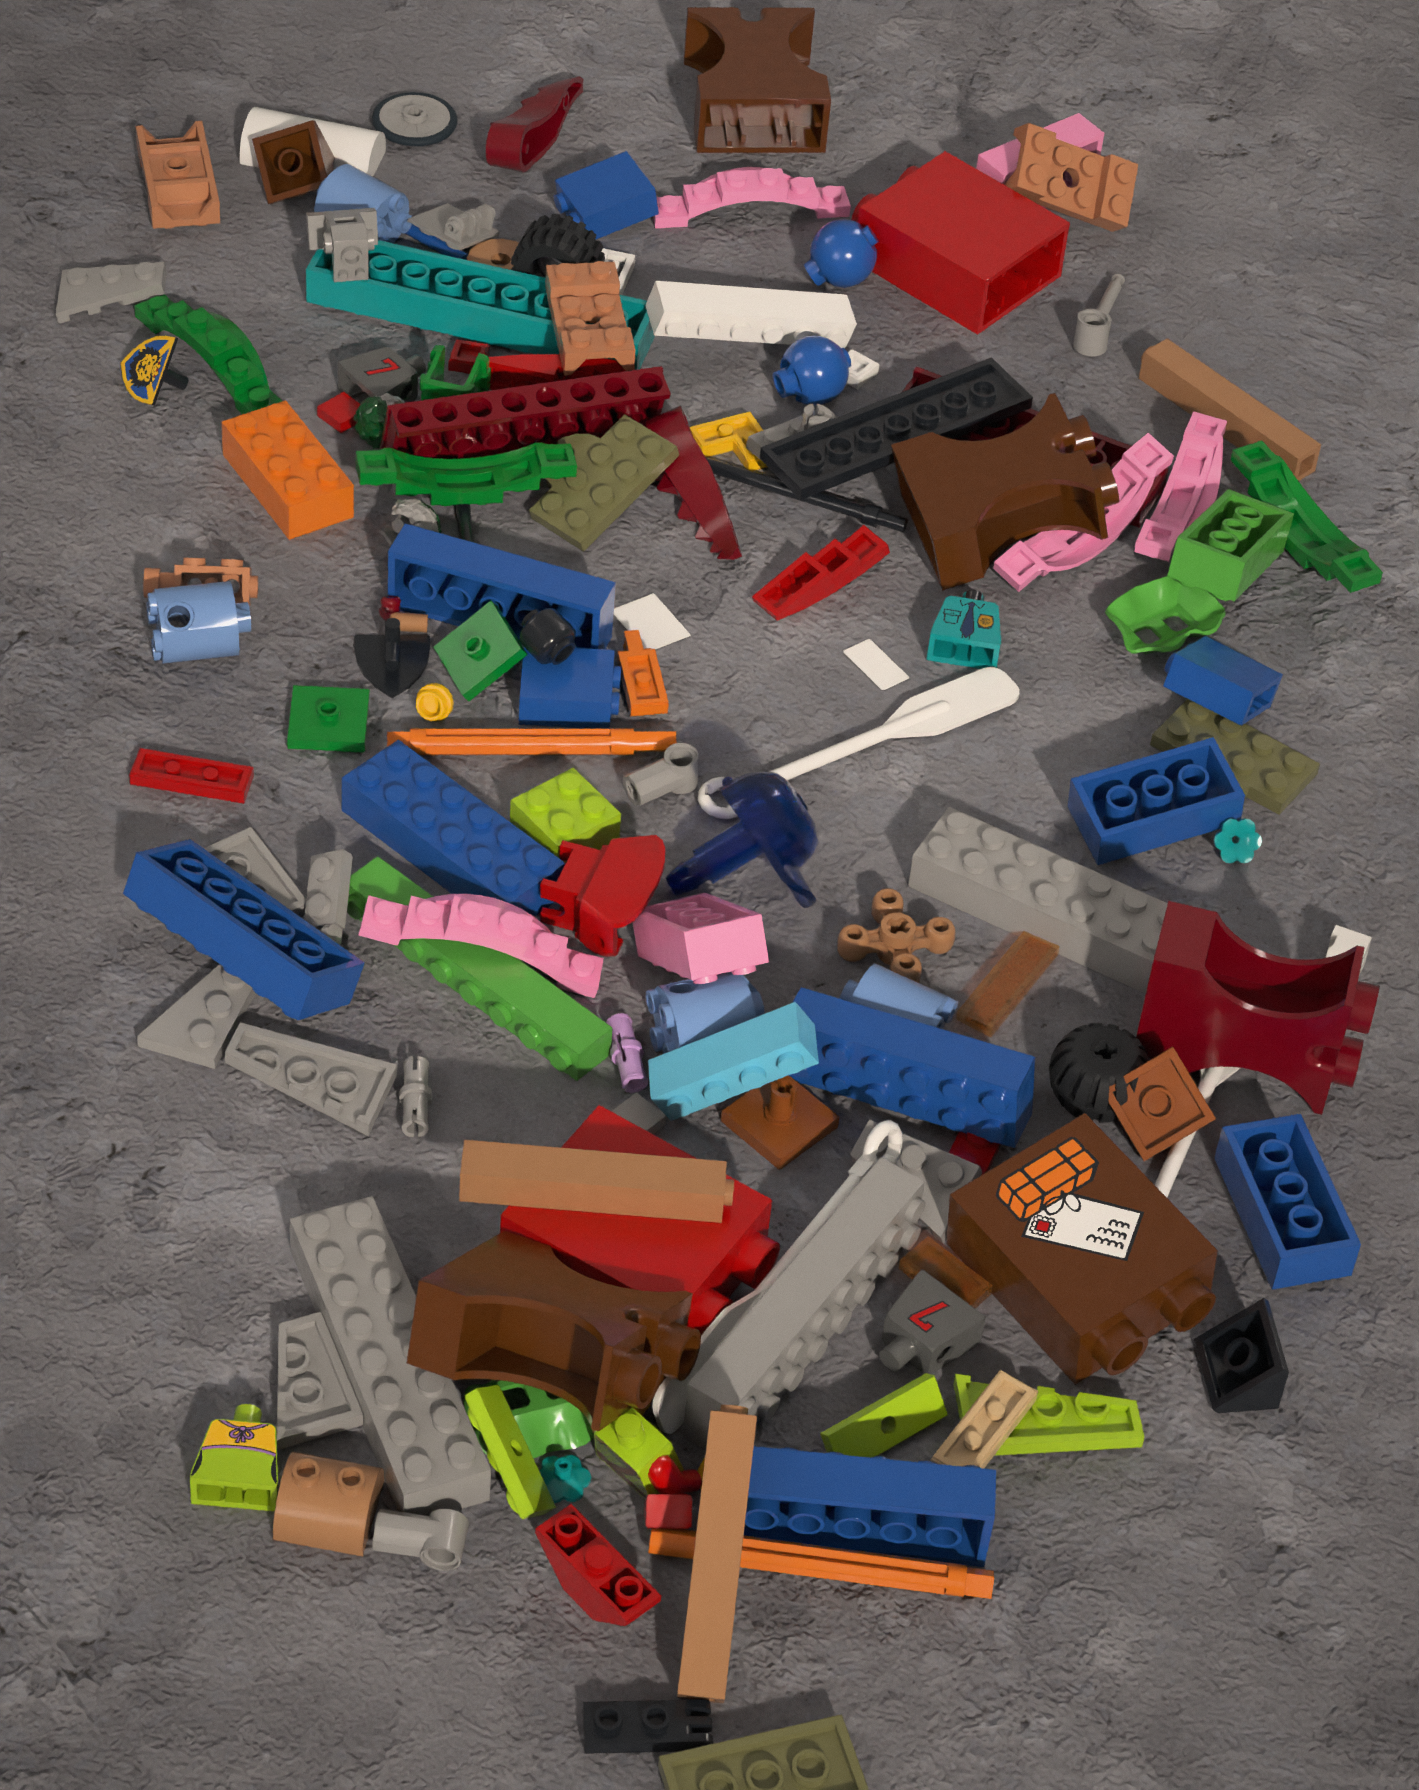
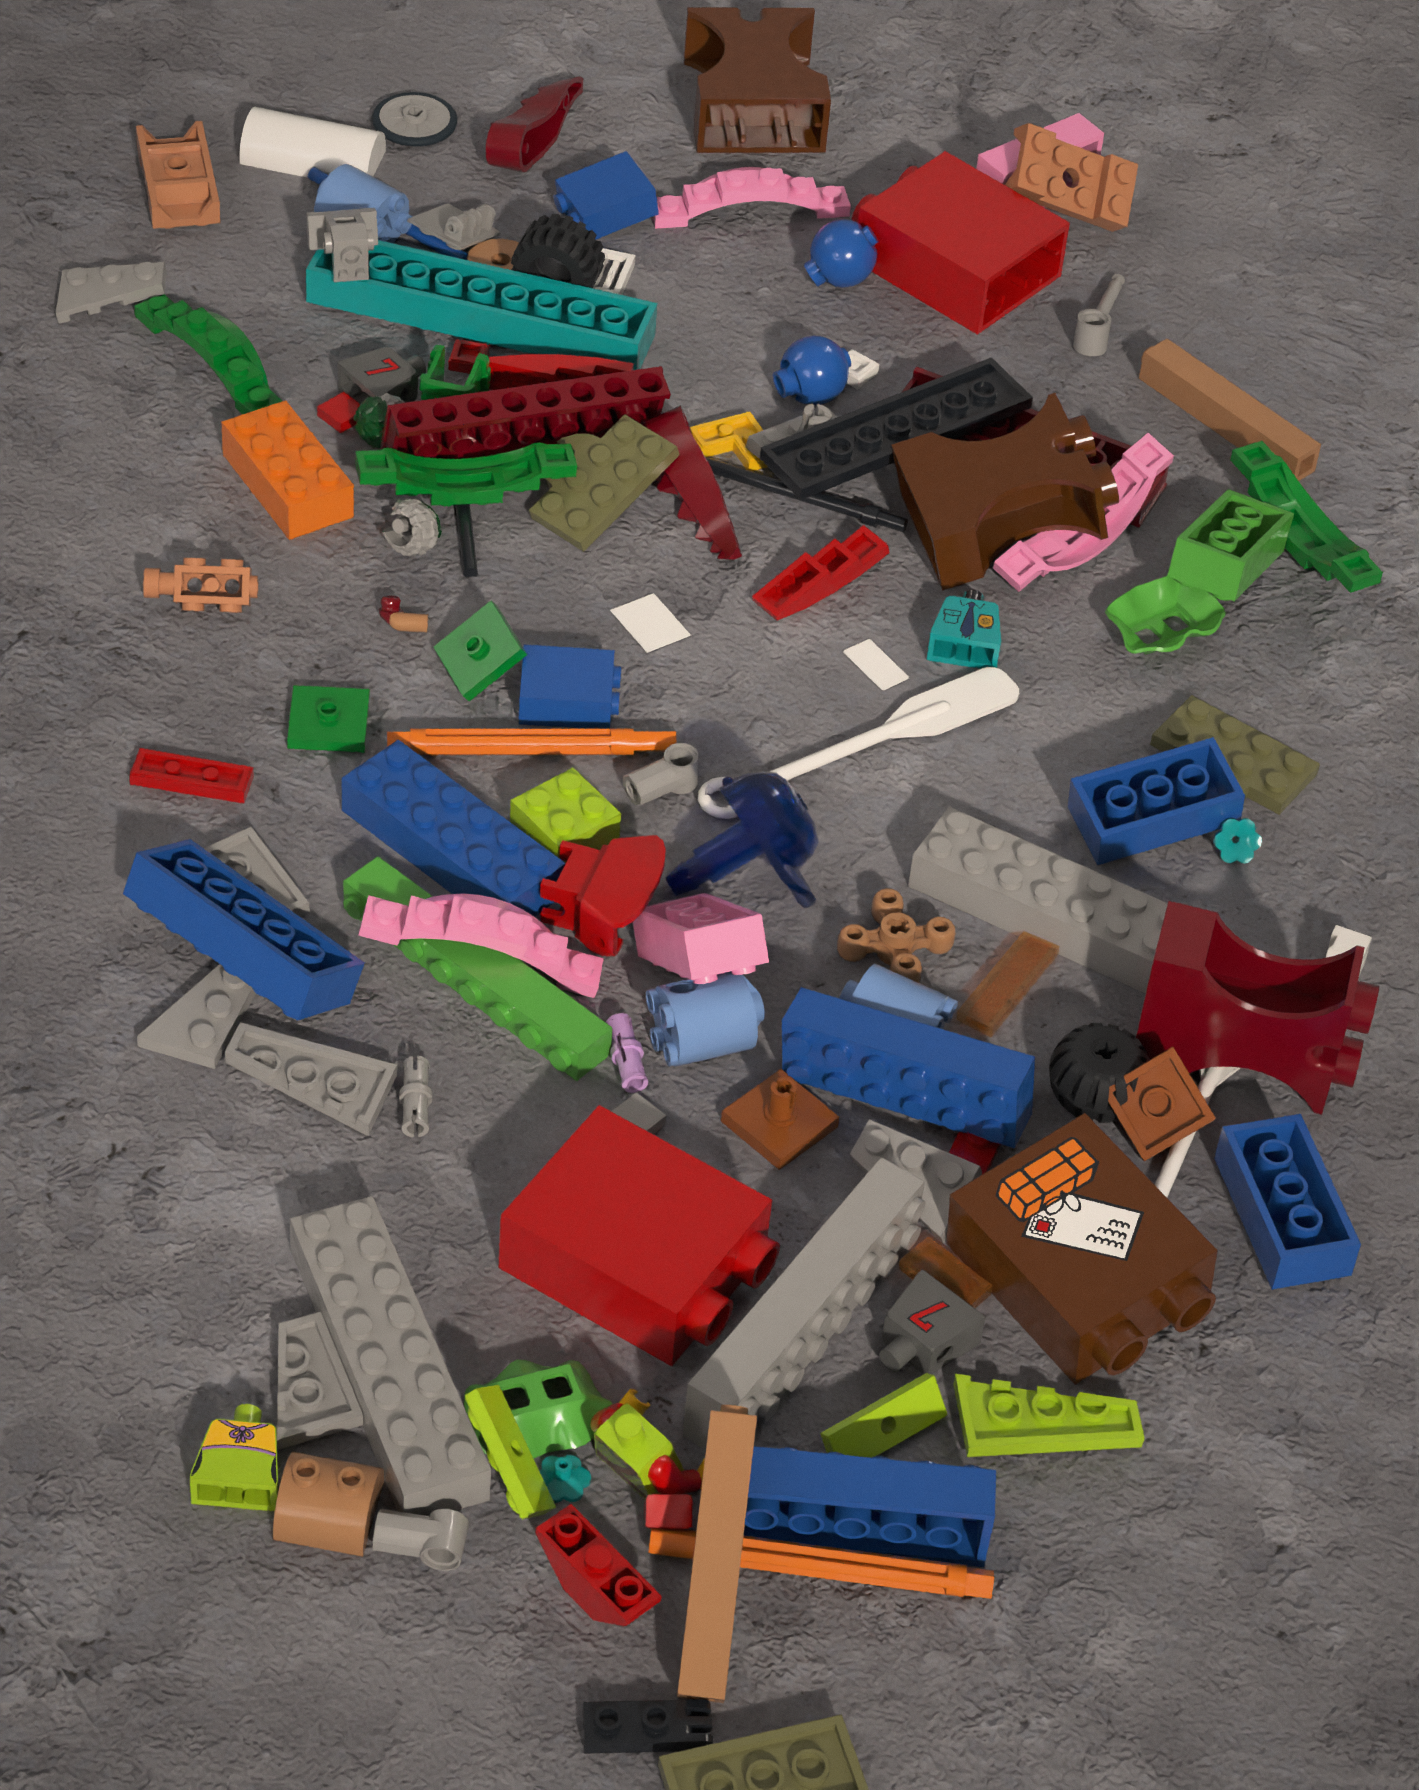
shield [121,336,189,406] -> none
medium blue cylinder [146,581,251,664] -> none
reddish brown slope [252,120,335,205] -> none
light grey hinge [304,849,353,945] -> none
black shield [355,618,430,699] -> none
blue brick [388,523,616,650] -> none
reddish brown brick [406,1231,701,1431] -> none
yellow plate [416,683,454,721] -> none
medium nougat brick [459,1140,734,1223] -> none
black head [520,608,576,665] -> none
nougat piece [545,261,635,376] -> none
orange hinge [617,630,669,717] -> none
white brick [645,281,857,348] -> none
medium azure brick [648,1002,819,1121] -> none
white piece [652,1120,903,1434] -> none
tan tile [930,1370,1038,1469] -> none
bright pink piece [1134,411,1227,562] -> none
blue brick [1163,636,1283,726] -> none
black slope [1194,1298,1289,1413] -> none

